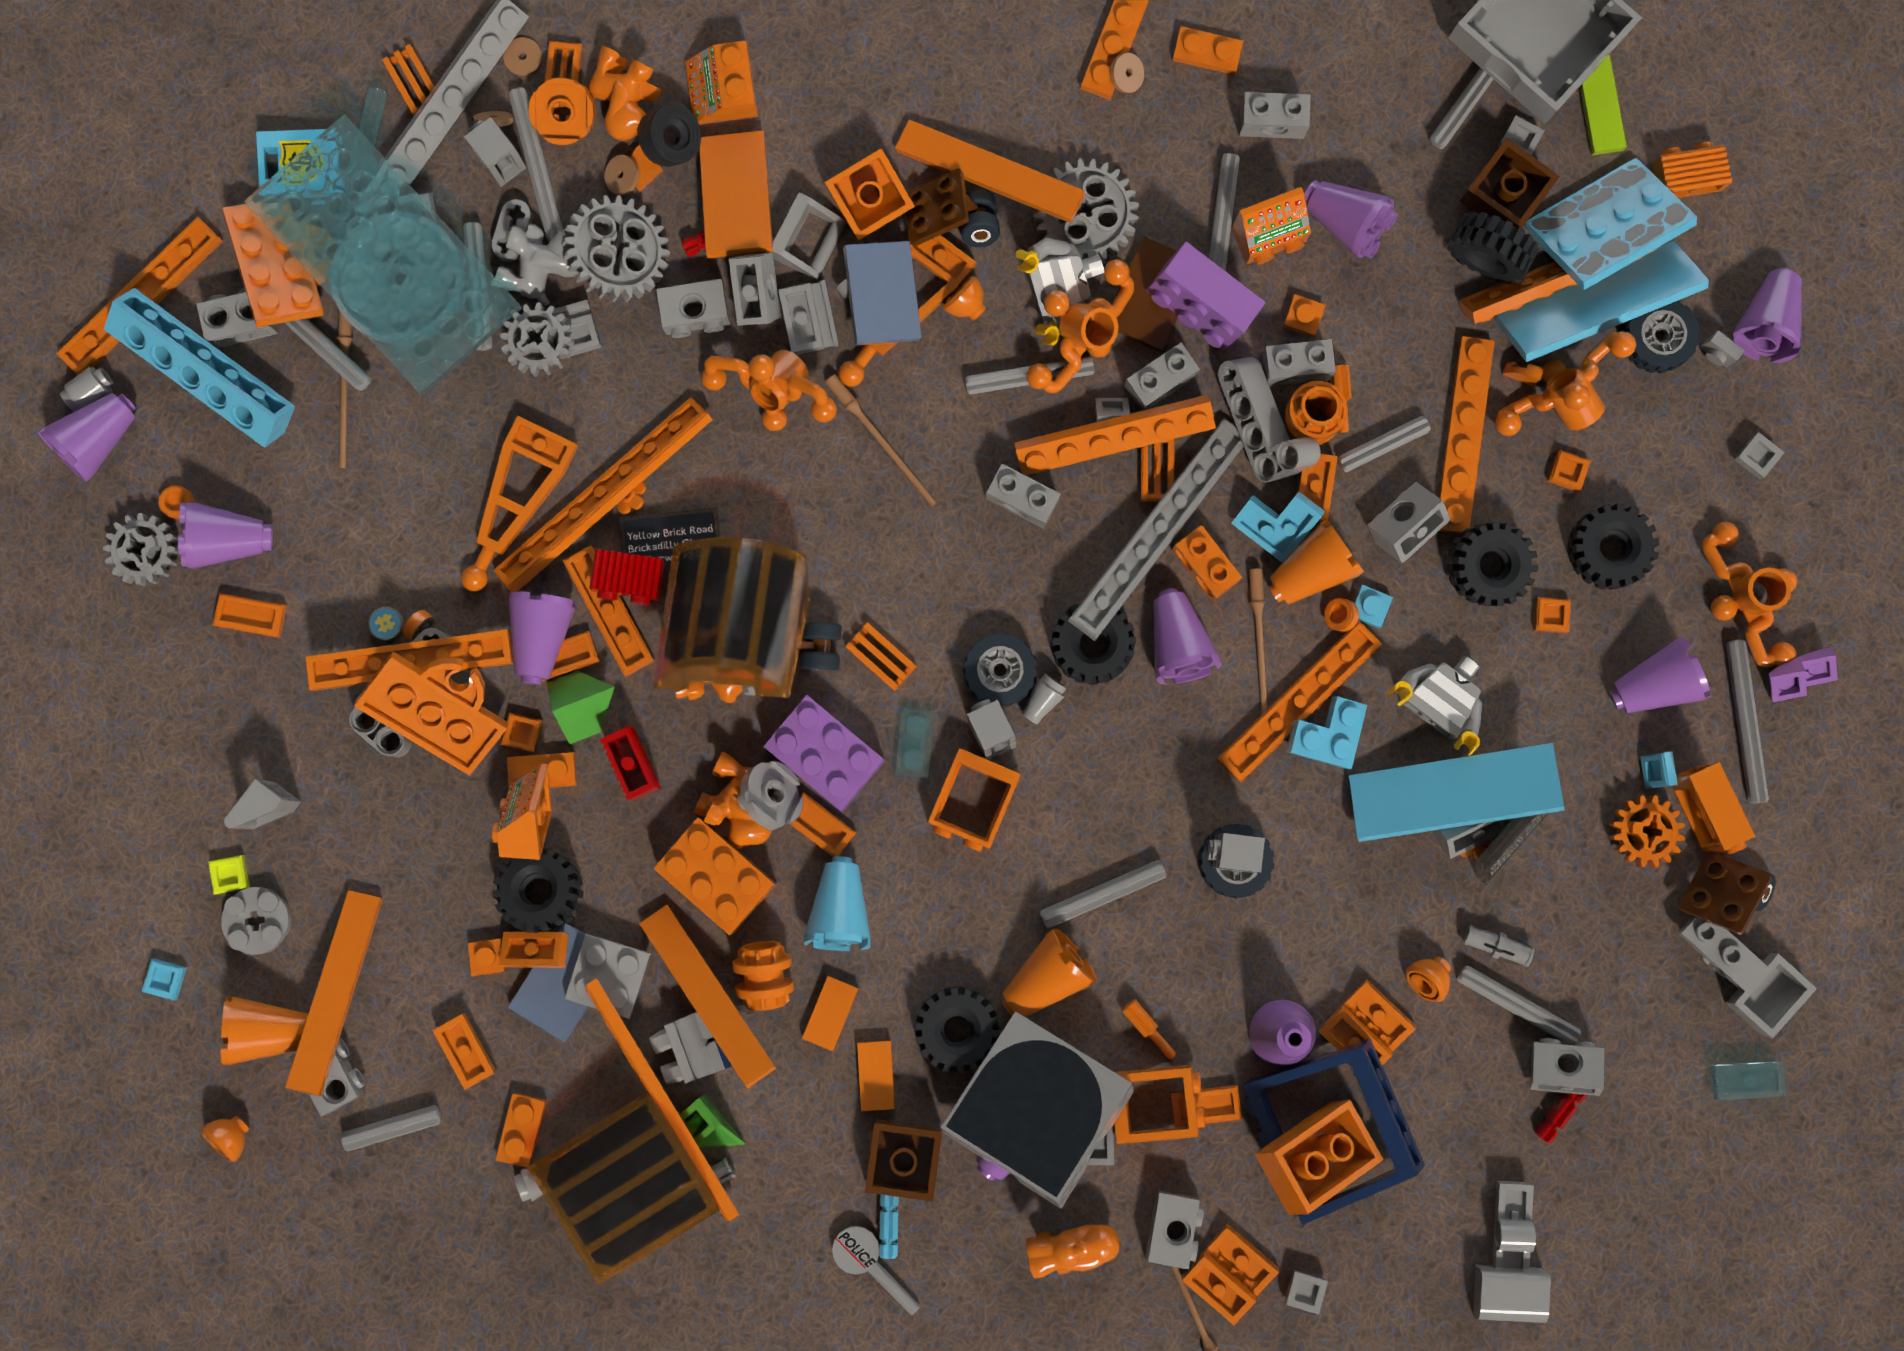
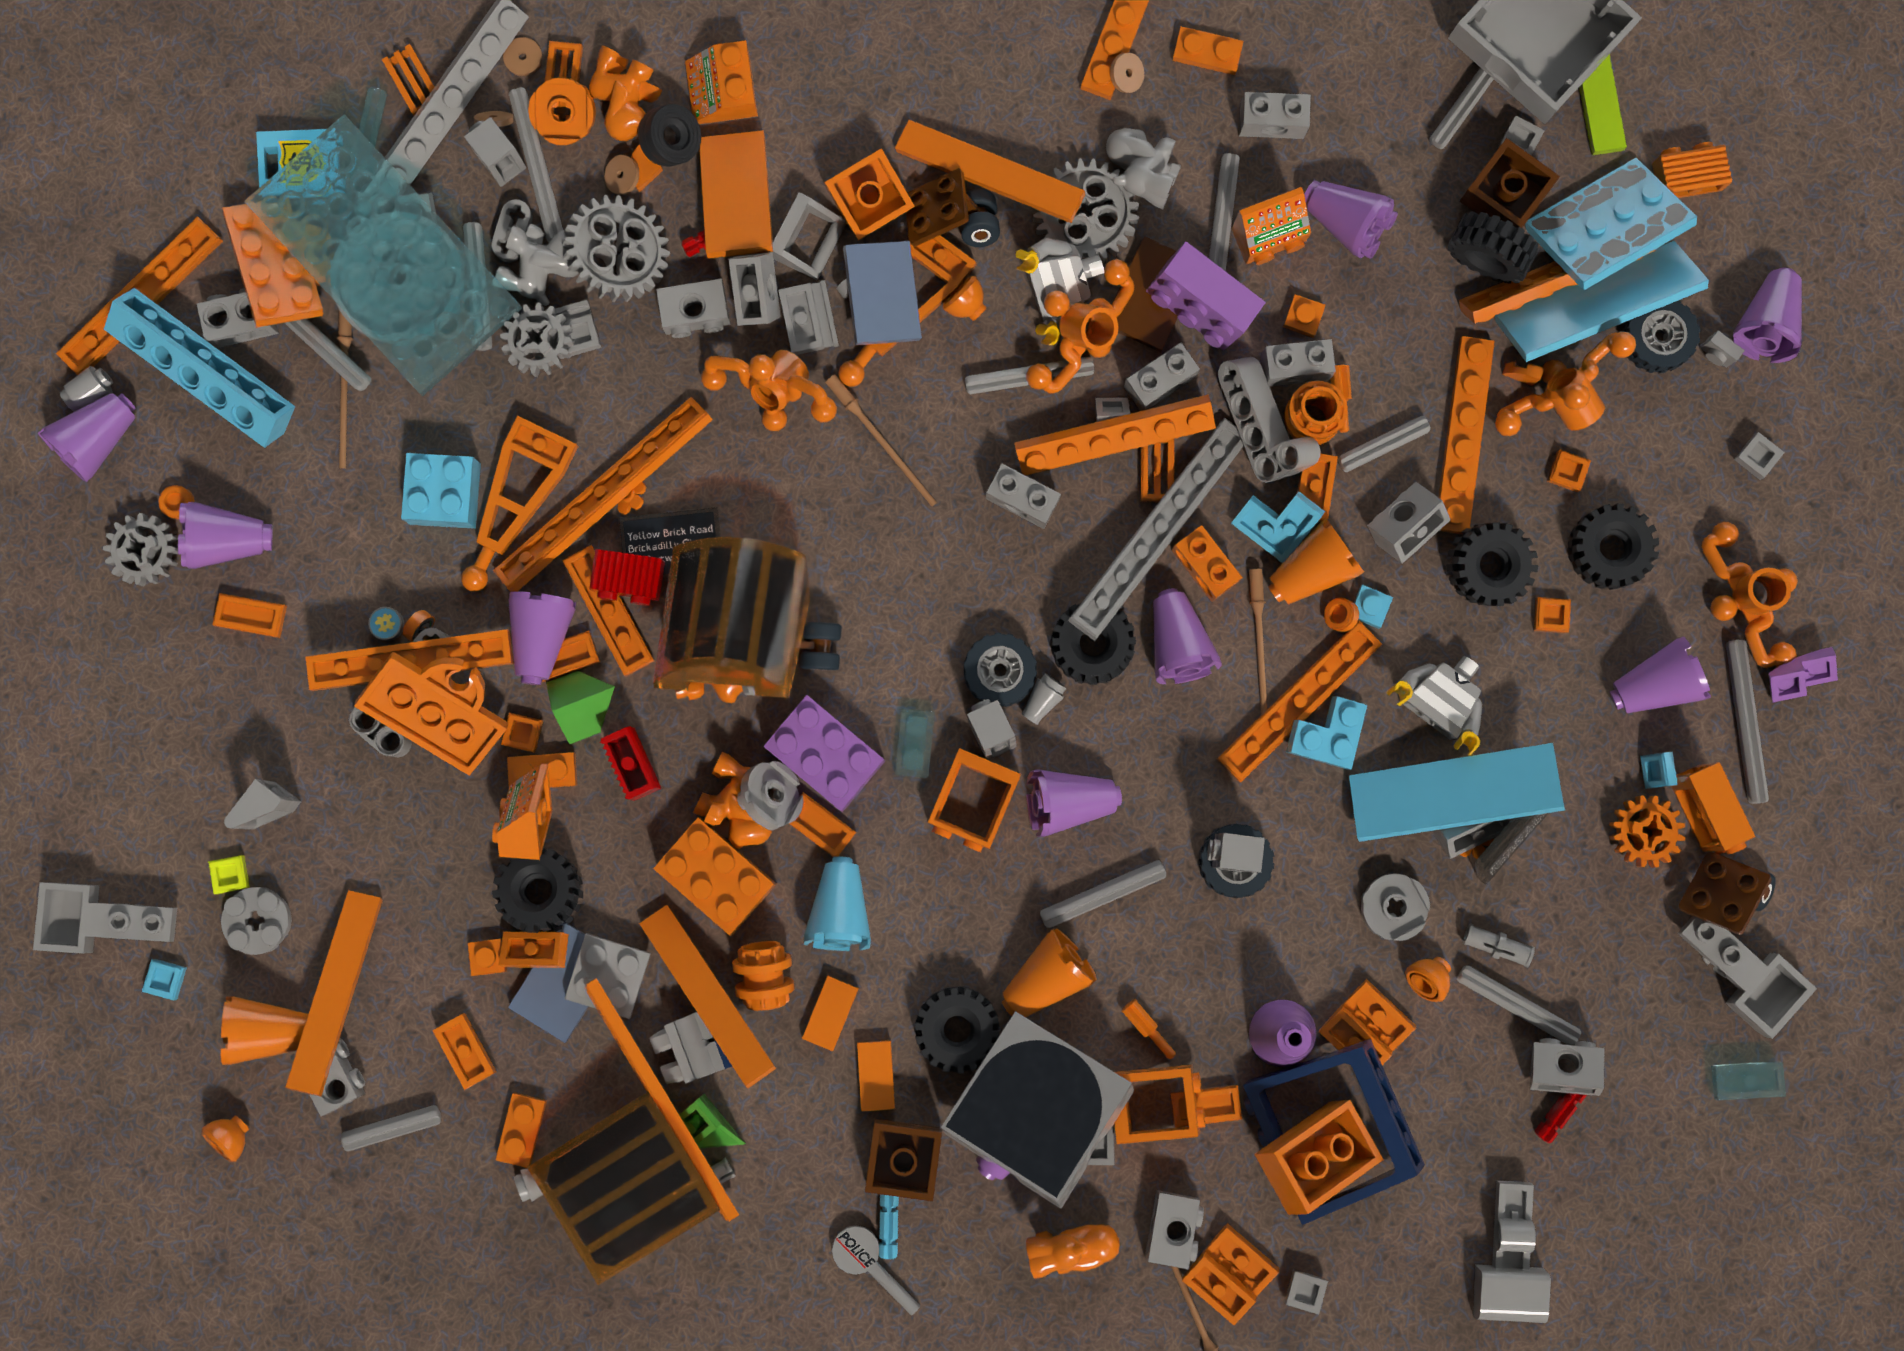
orange tile [845,622,917,692] -> none
none -> light grey plate [33,882,177,954]
none -> medium azure brick [401,453,481,529]
none -> medium lavender cone [1026,770,1122,837]
none -> light grey animal [1106,128,1181,209]
none -> light grey plate [1361,874,1430,941]

